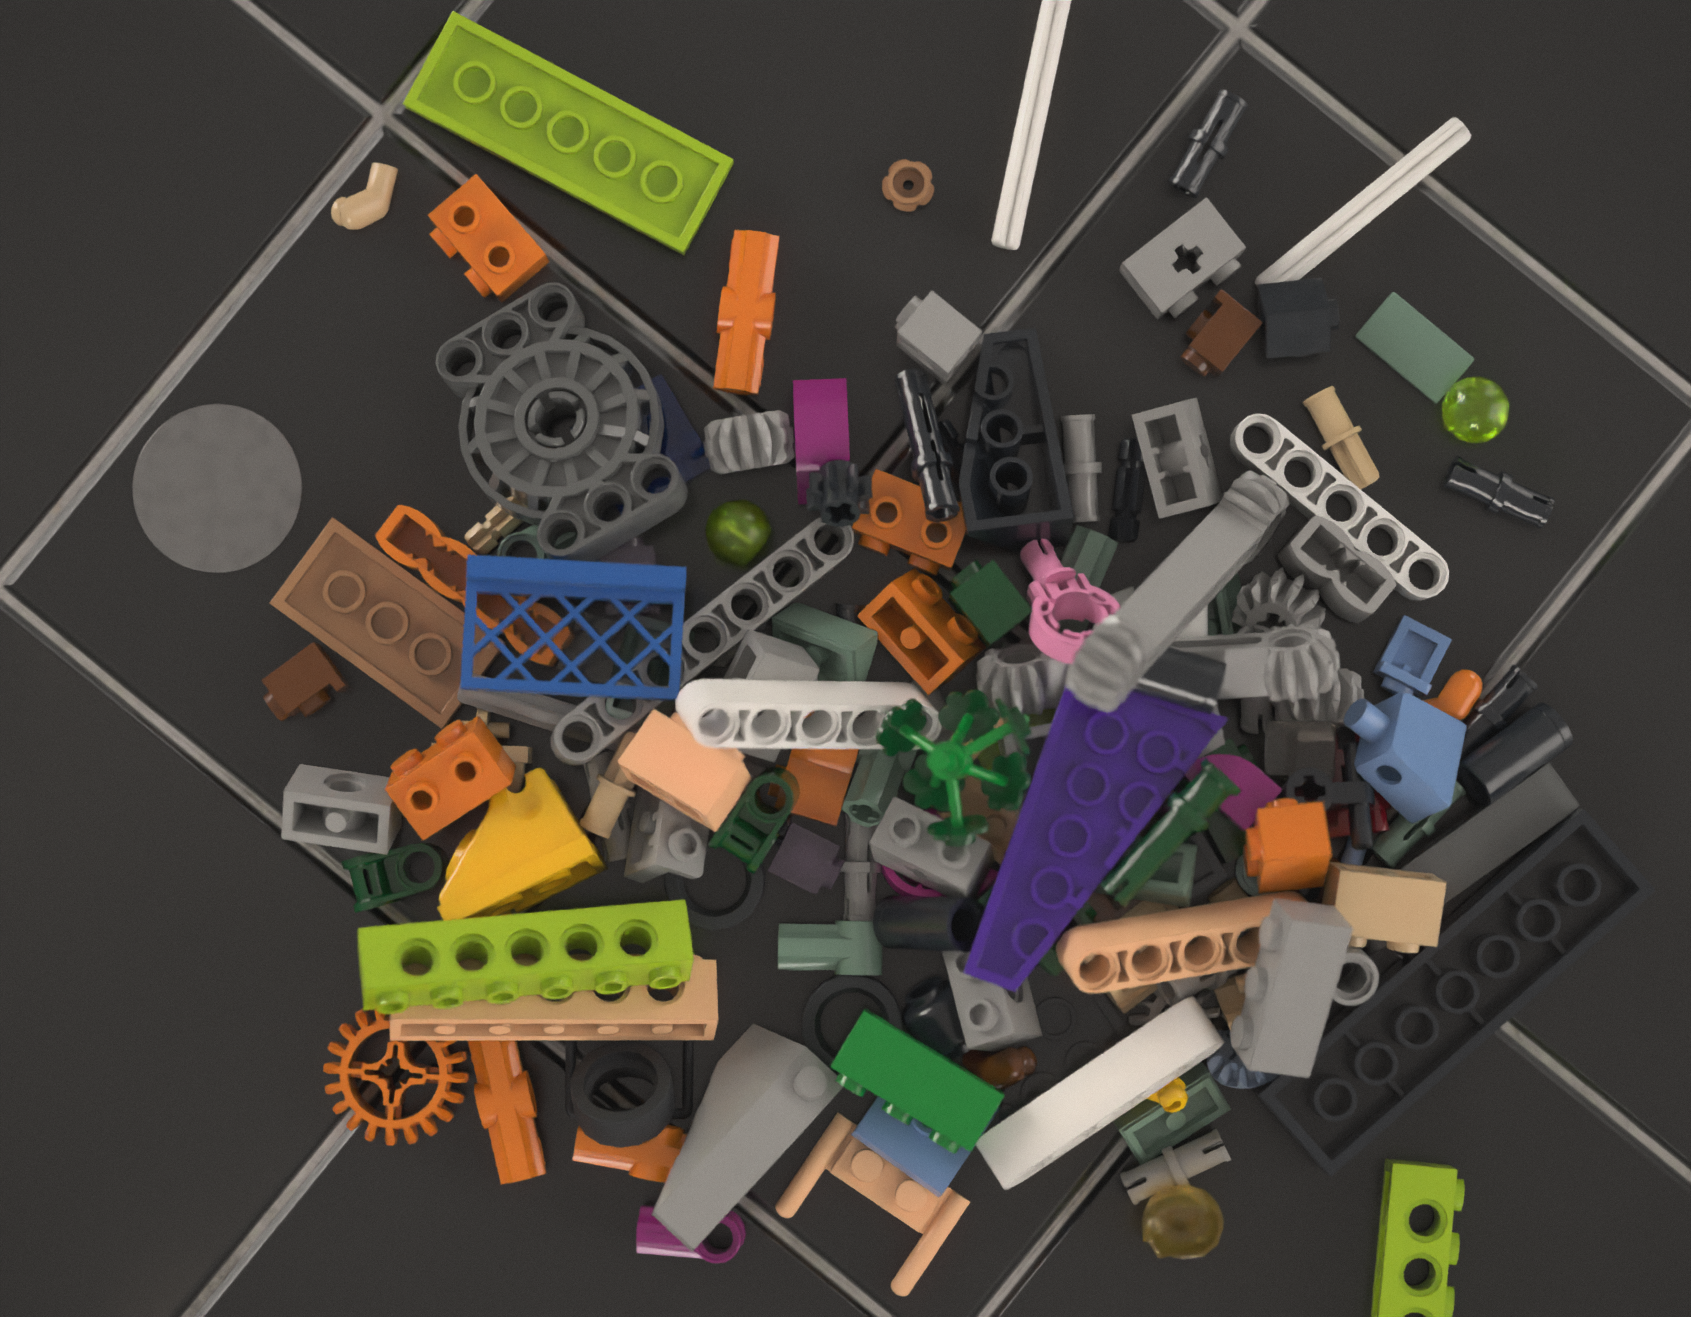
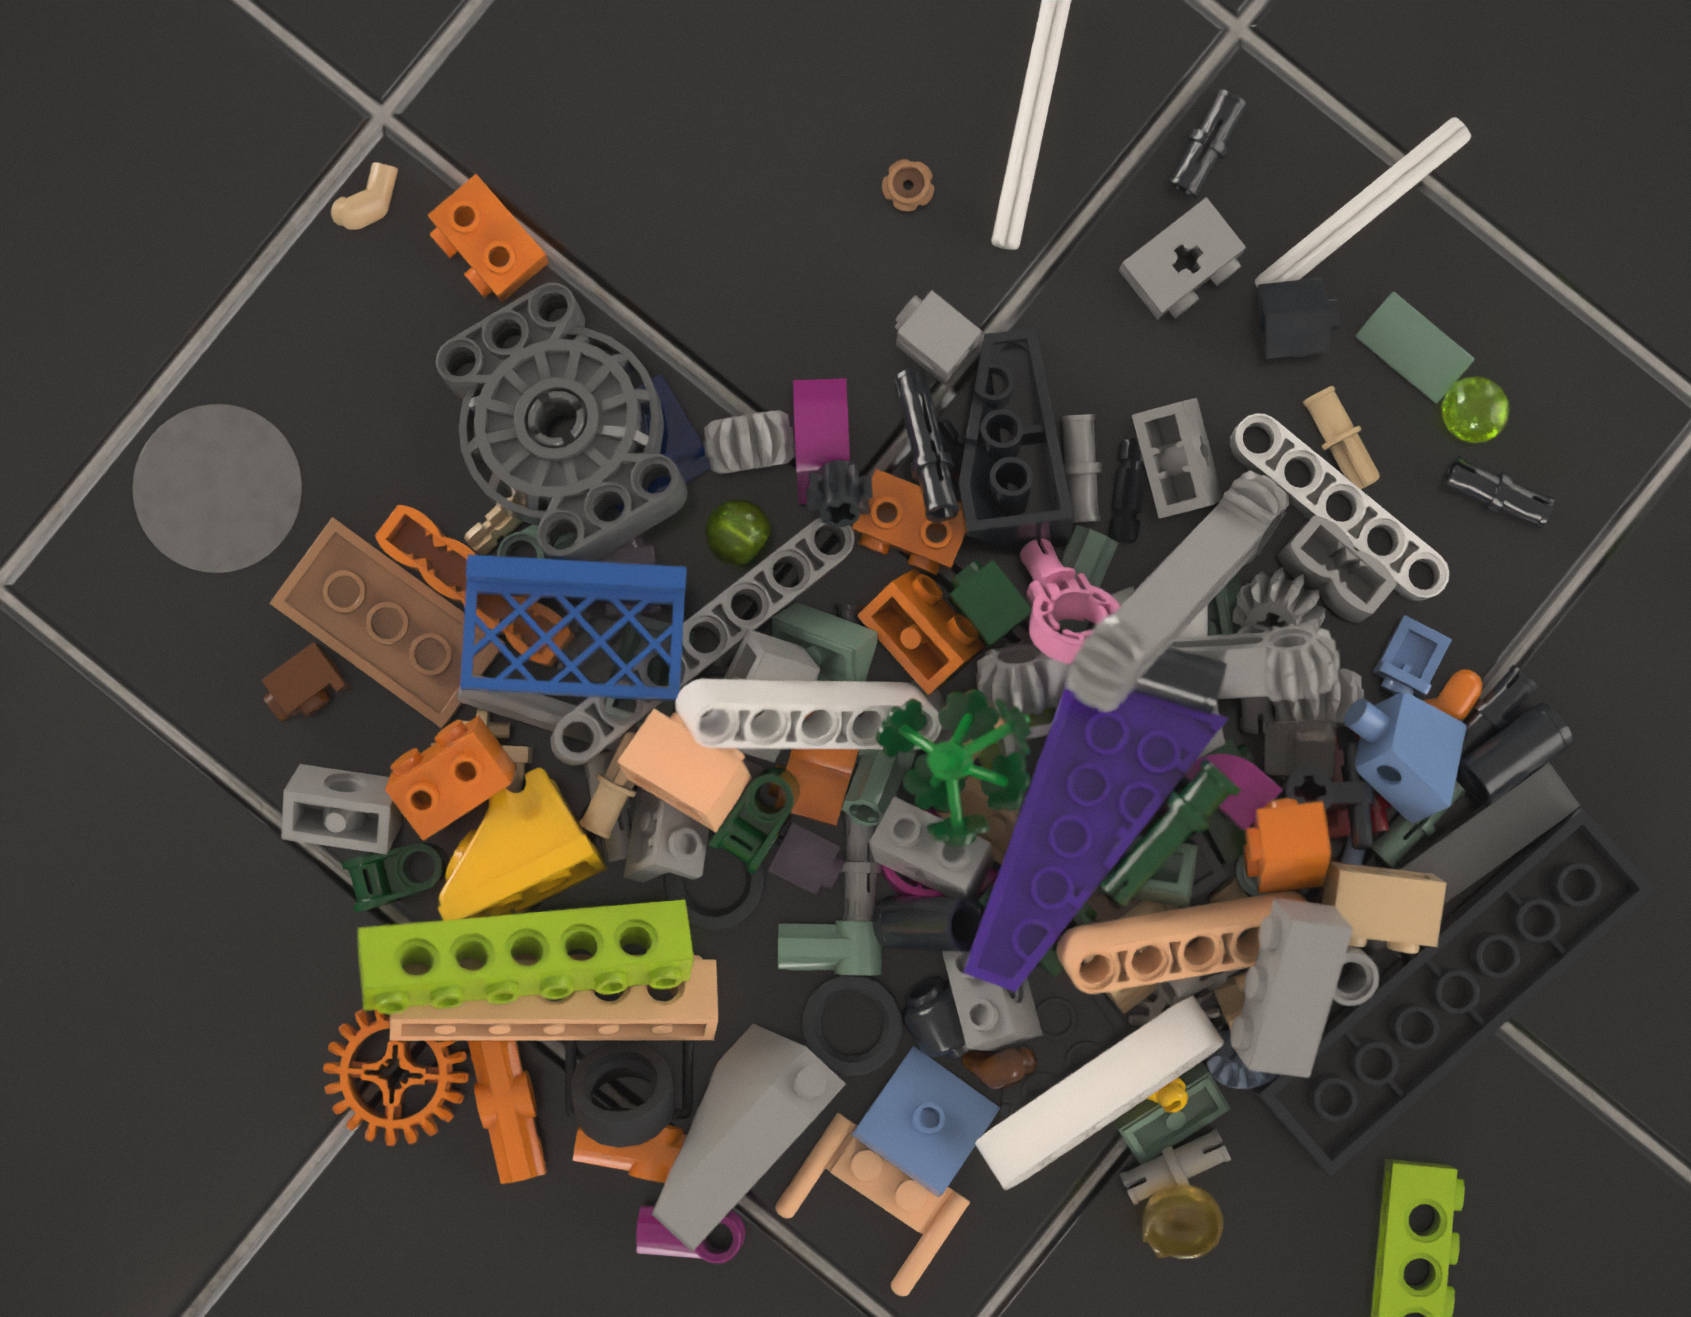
lime plate [402,11,734,255] -> none
orange piece [713,230,780,396] -> none
green brick [830,1008,1004,1154] -> none
reddish brown brick [1180,289,1263,378] -> none

